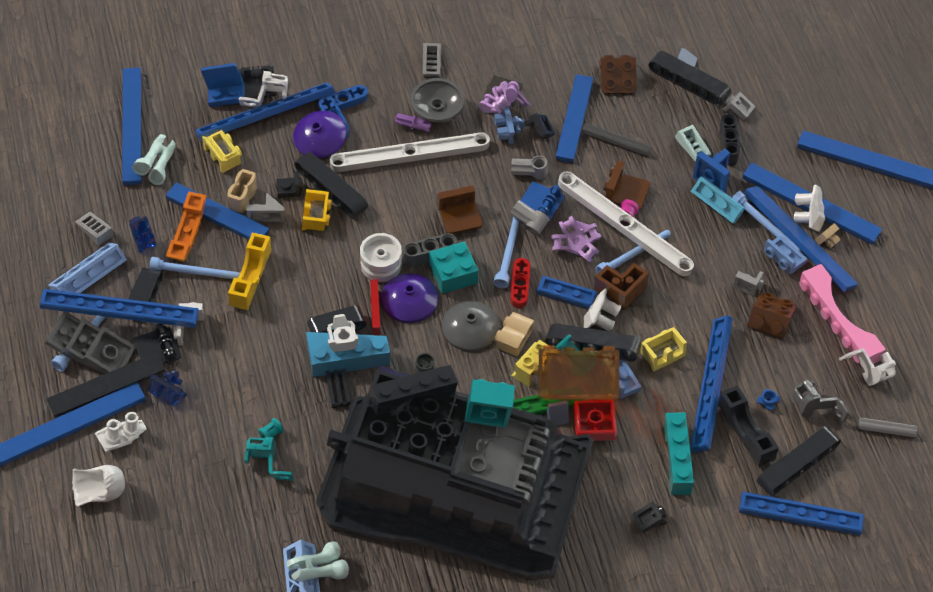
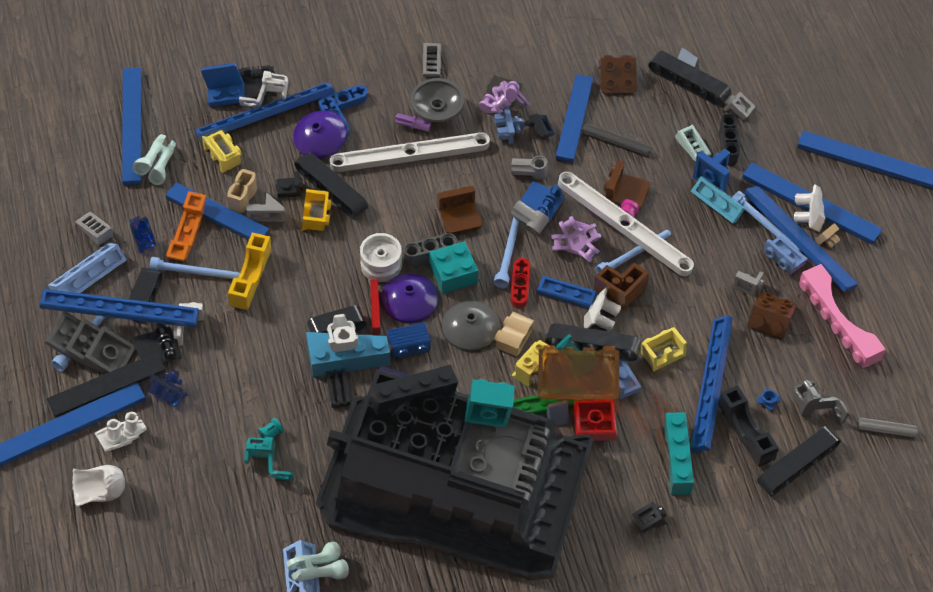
pearl dark grey wheel [416,353,435,374] -> none
blue tile [739,491,864,535] -> none
white piece [839,349,896,386] -> none
none -> blue brick [387,322,431,358]

